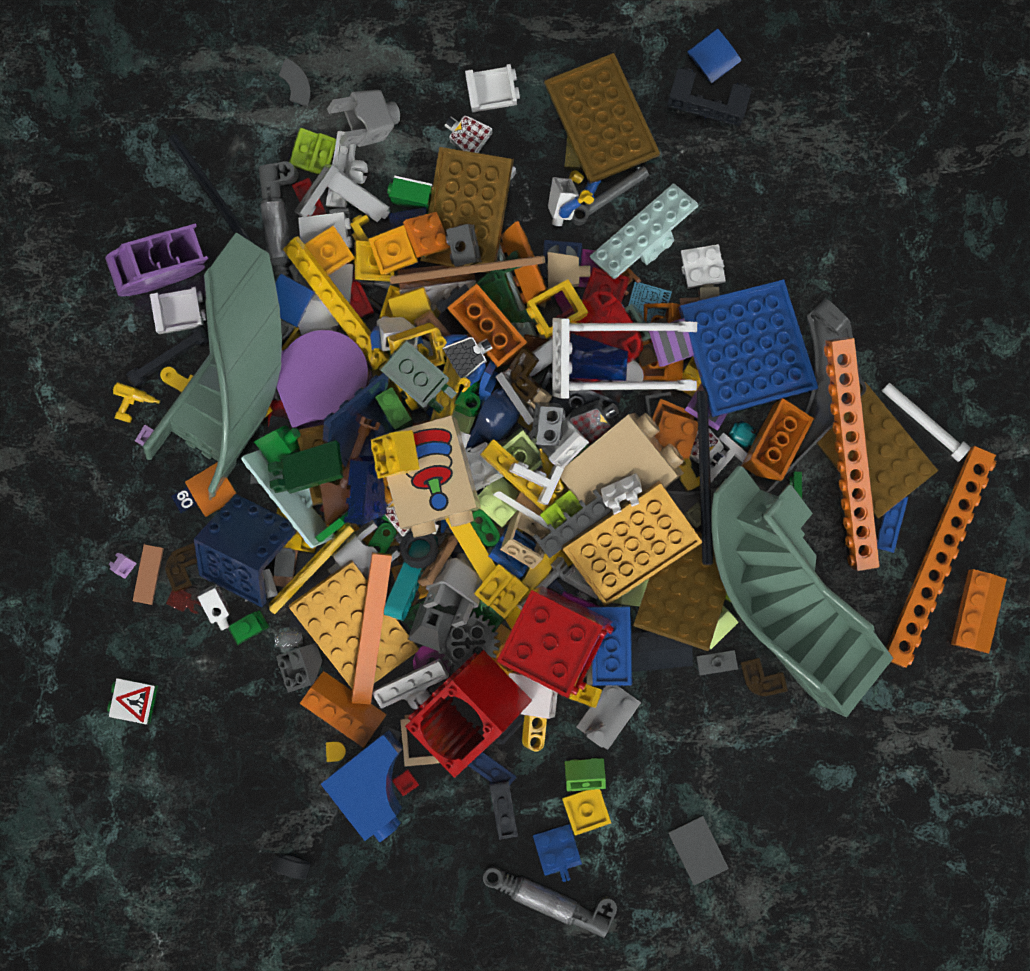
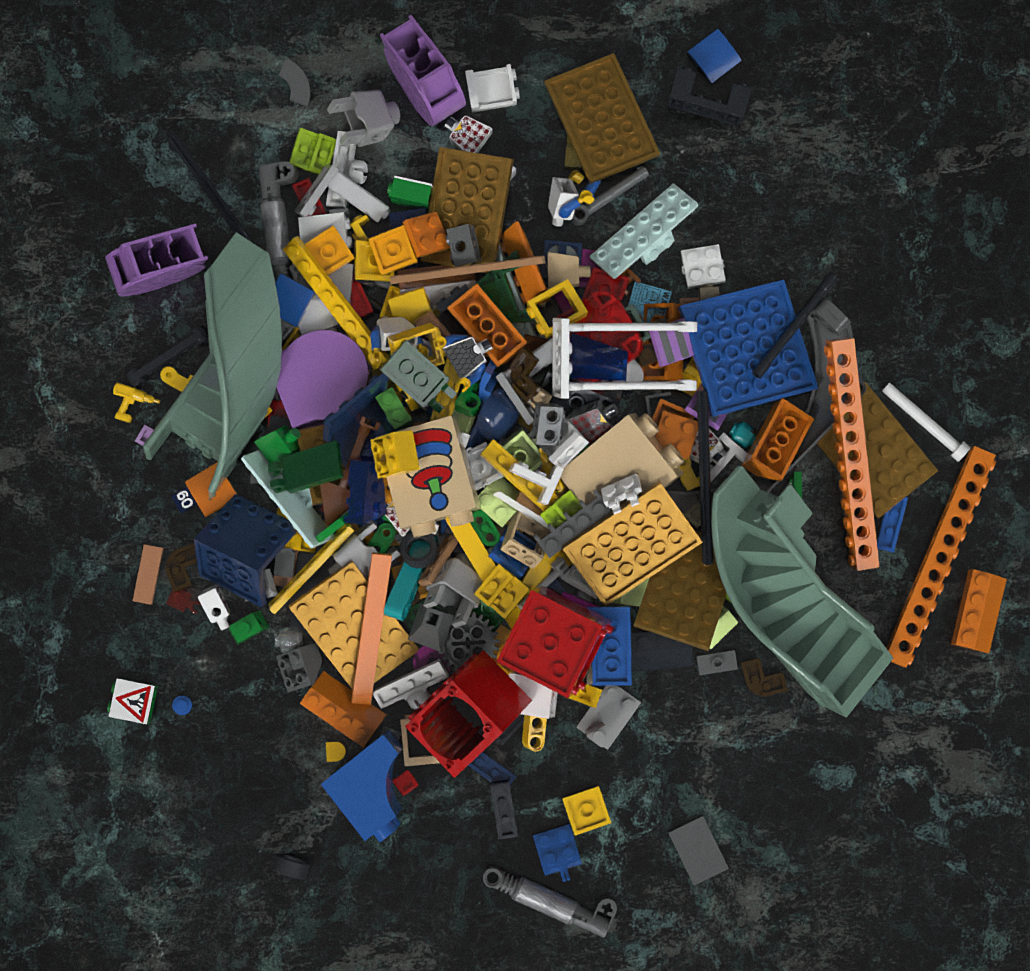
lavender tile [109,553,137,578] -> none
white panel [150,287,206,334] -> none
bright green brick [565,758,606,791] -> none
none -> blue plate [172,696,192,715]
none -> medium lavender brick [380,15,466,127]
none -> black piece [752,273,838,379]

